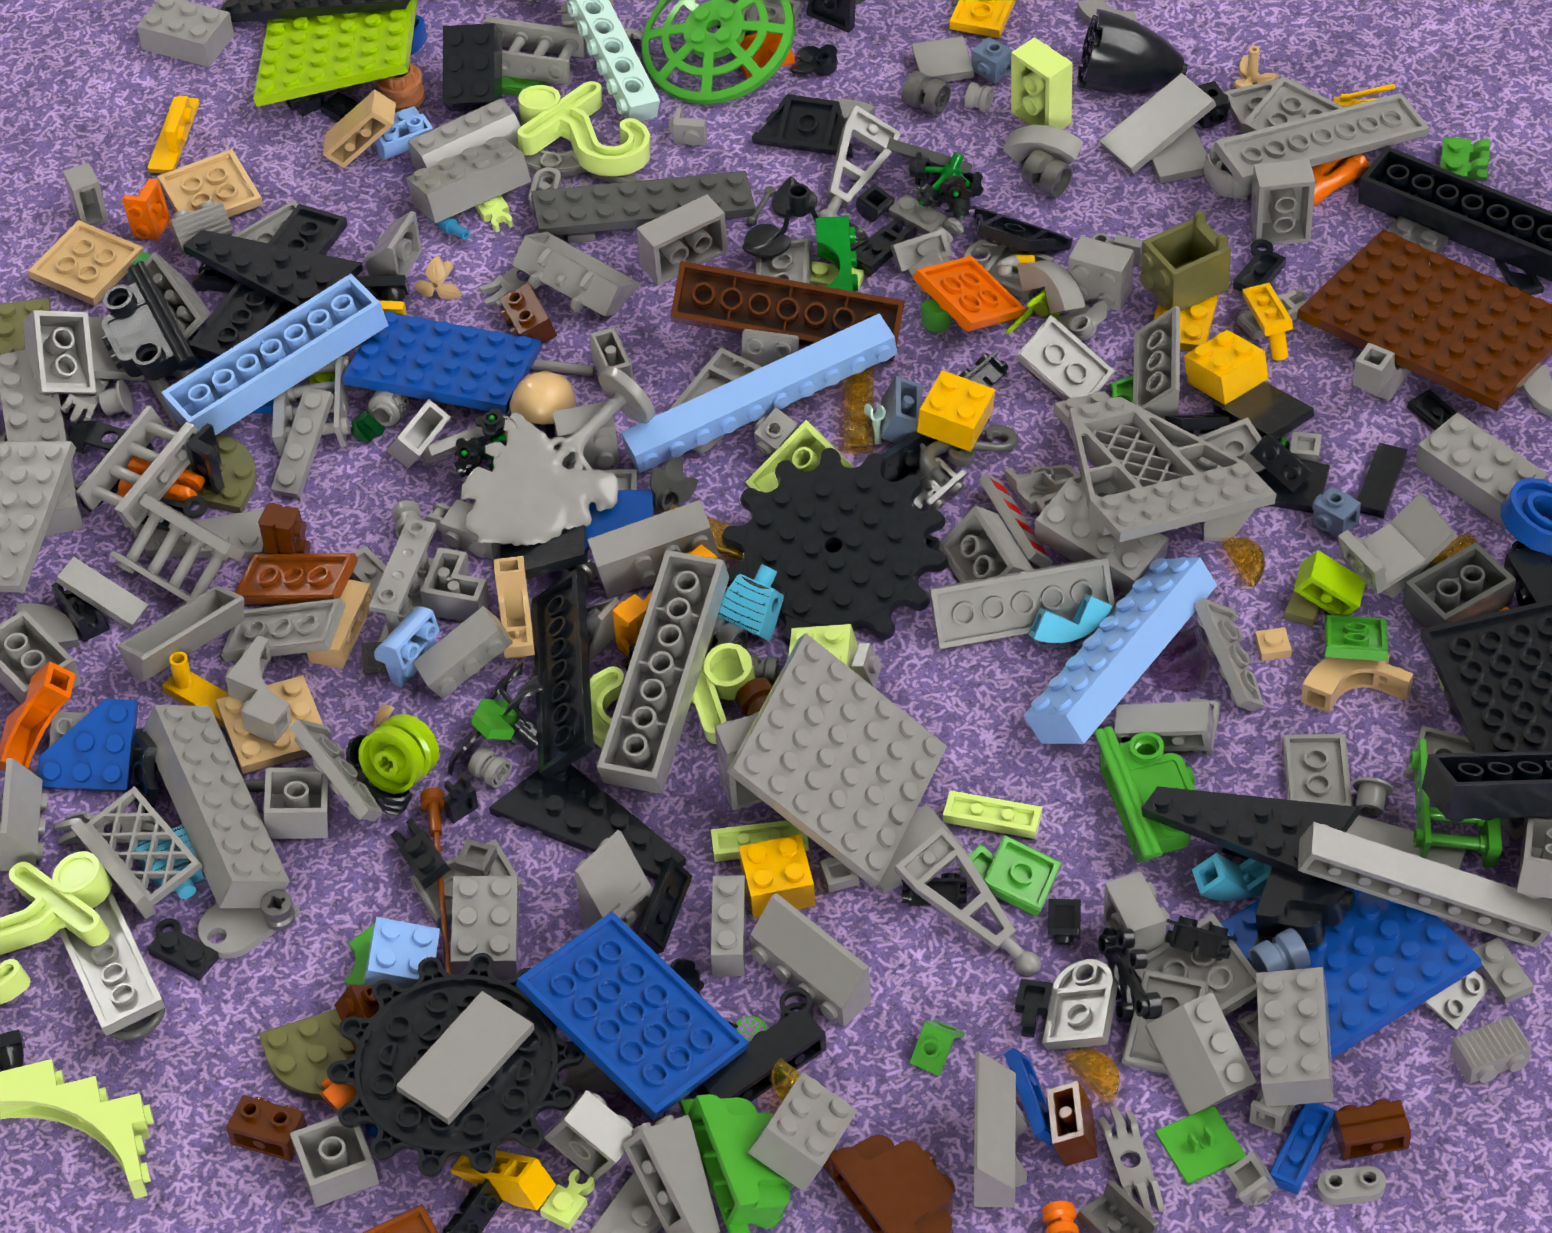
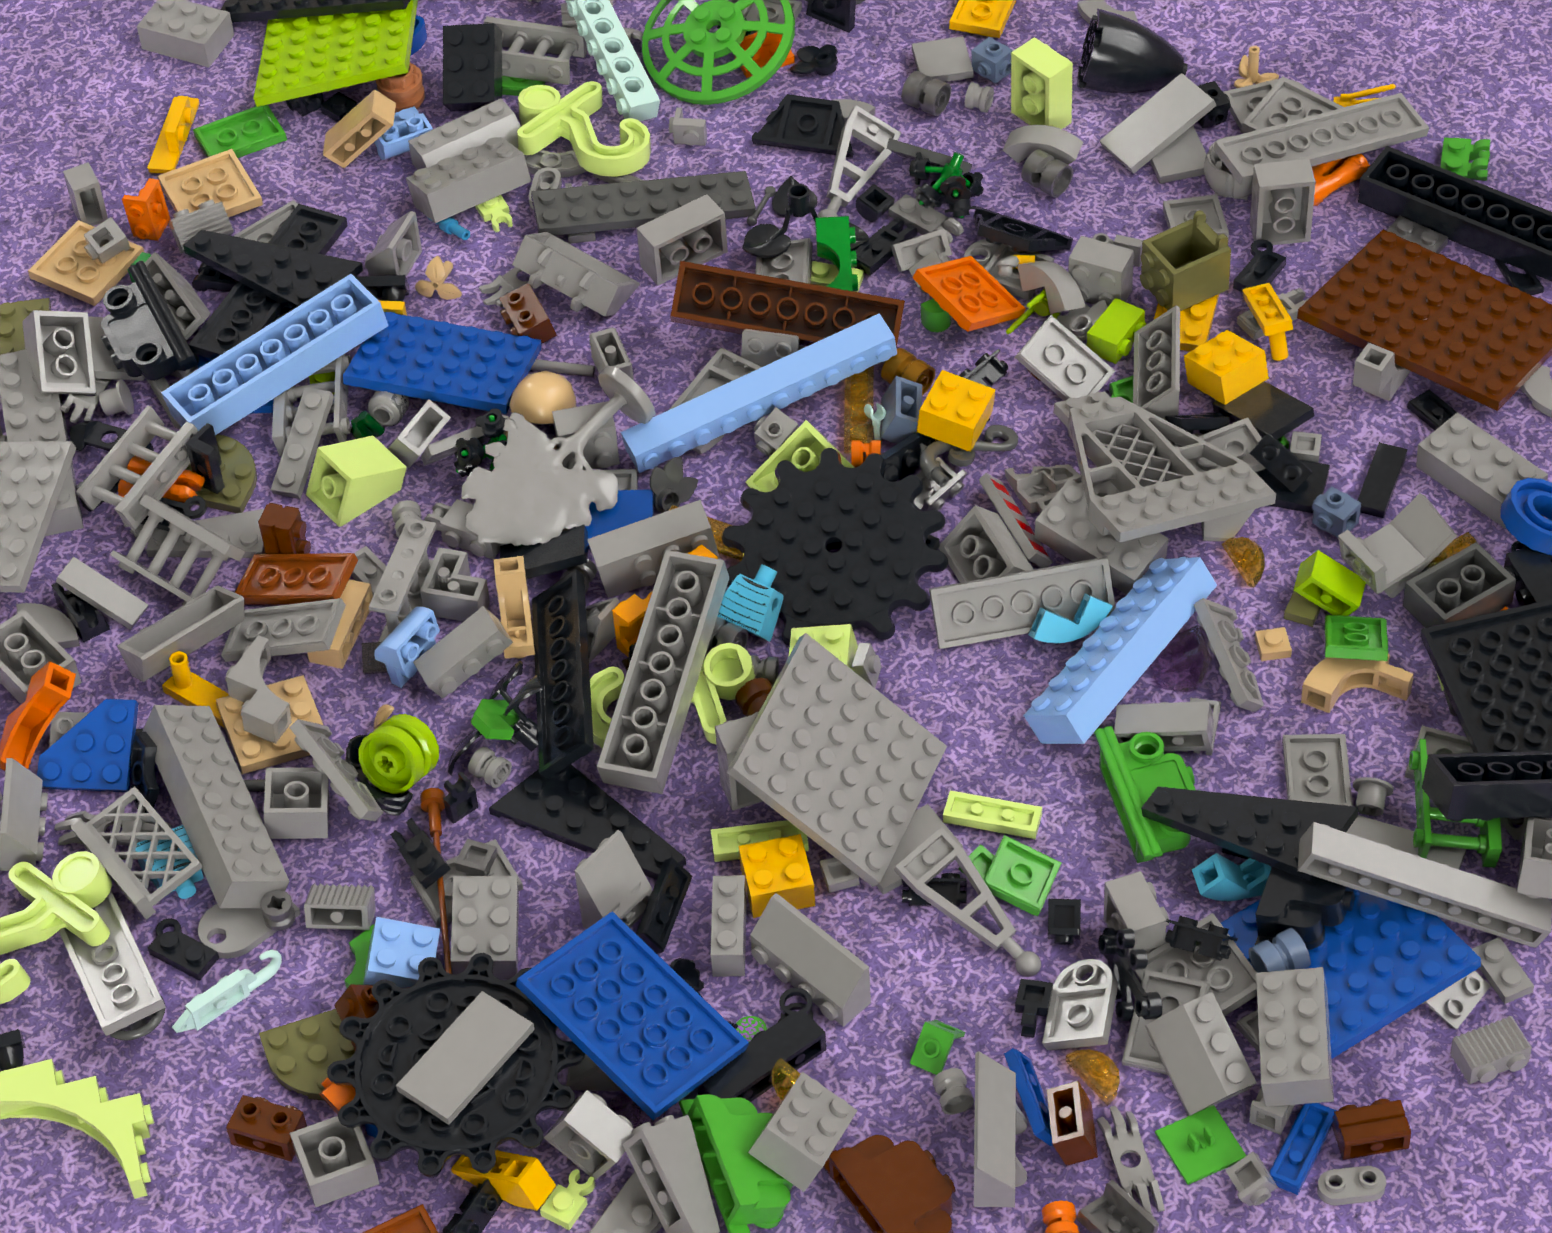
none -> light grey brick [84,217,131,264]
none -> light aqua plate [172,950,282,1033]
none -> bright green tile [193,105,287,158]
none -> light grey brick [304,883,376,930]
none -> yellowish green slope [306,435,407,527]
none -> orange wheel [851,440,881,468]
none -> pearl gold wheel [881,348,935,396]
none -> light grey wheel [933,1068,974,1115]
none -> lime brick [1087,298,1147,364]
none -> light grey plate [1163,194,1229,238]

